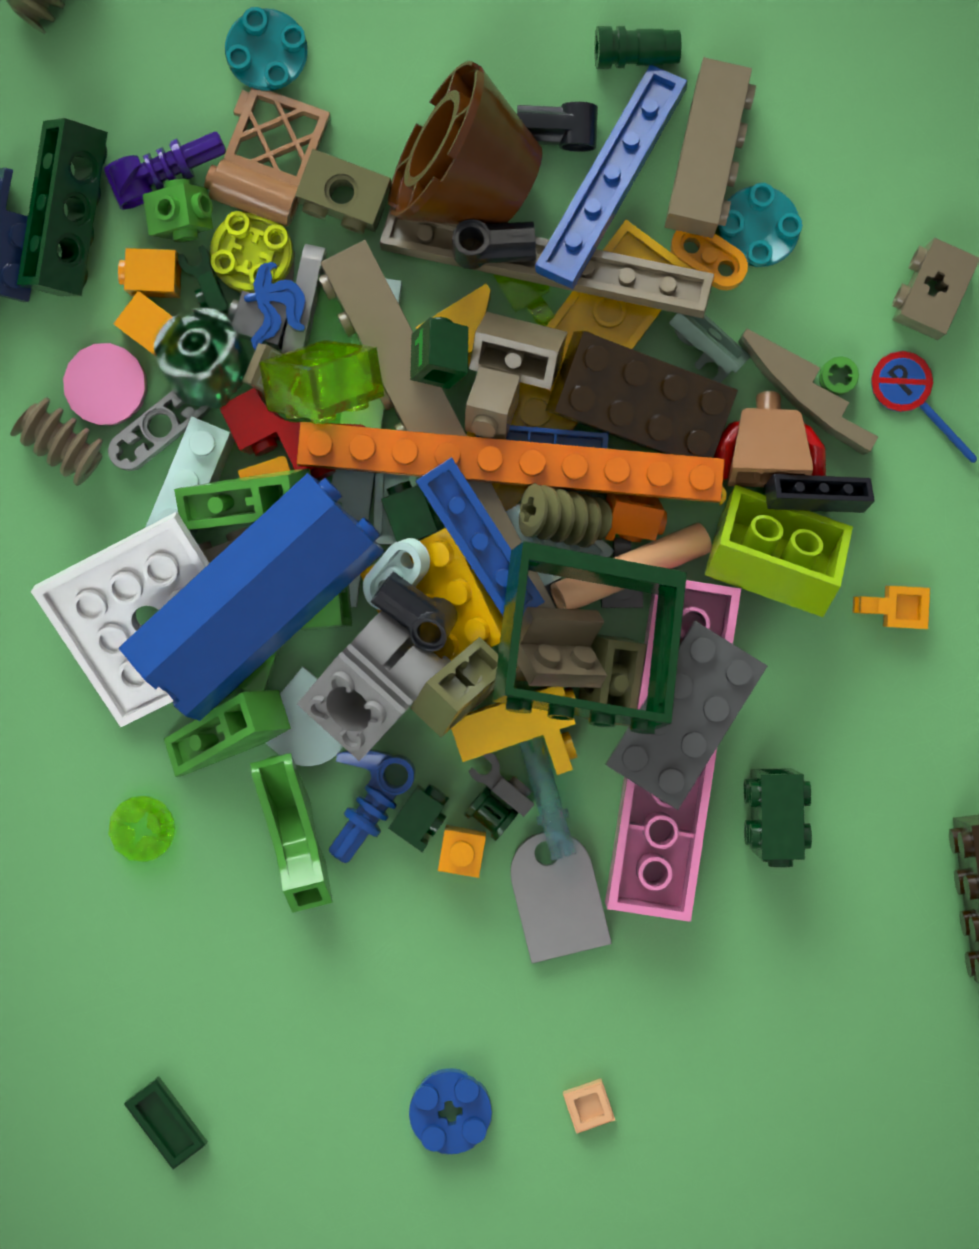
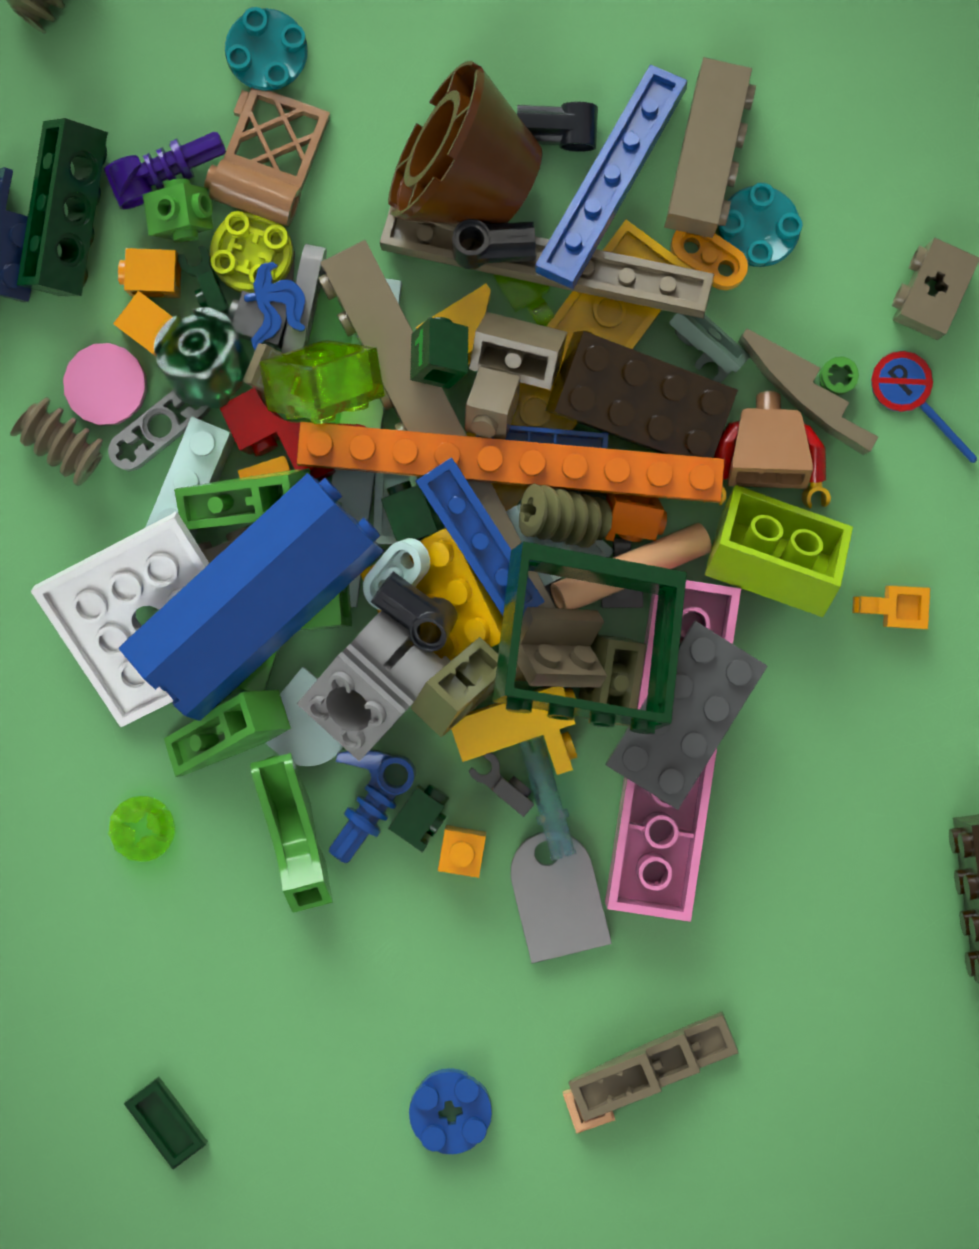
olive brick [295,149,392,234] -> none
dark green bush [463,786,518,841] -> none
dark green axle [594,26,682,69] -> none
dark green brick [744,768,812,867] -> none
black piece [764,474,875,513] -> none
none -> dark tan slope [568,1012,738,1122]

